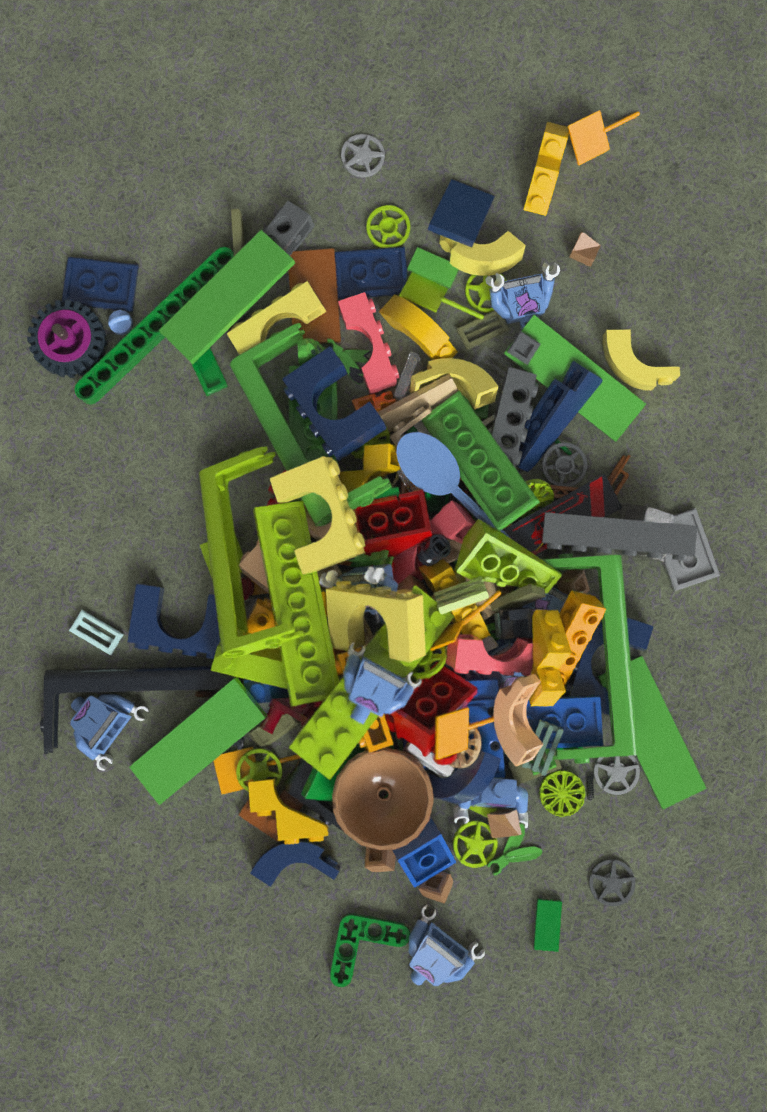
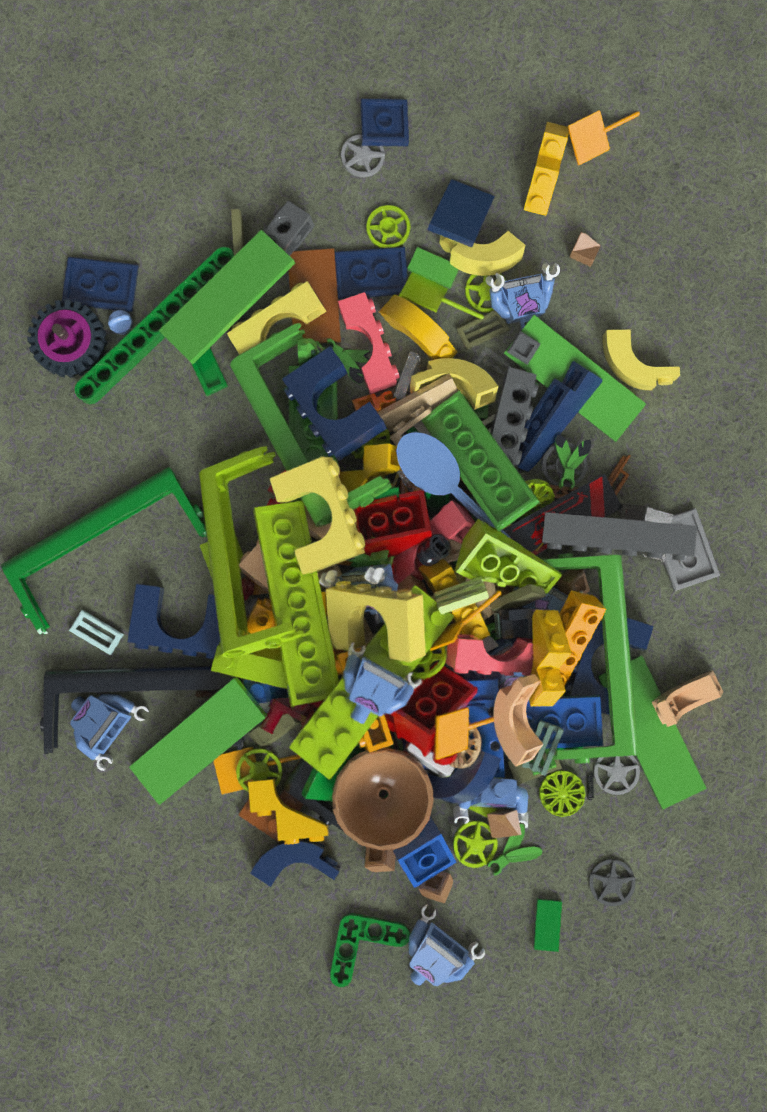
none -> green piece [1,466,207,635]
none -> dark blue tile [360,99,409,146]
none -> bright green piece [555,435,592,490]
none -> light nougat arch [652,670,723,727]

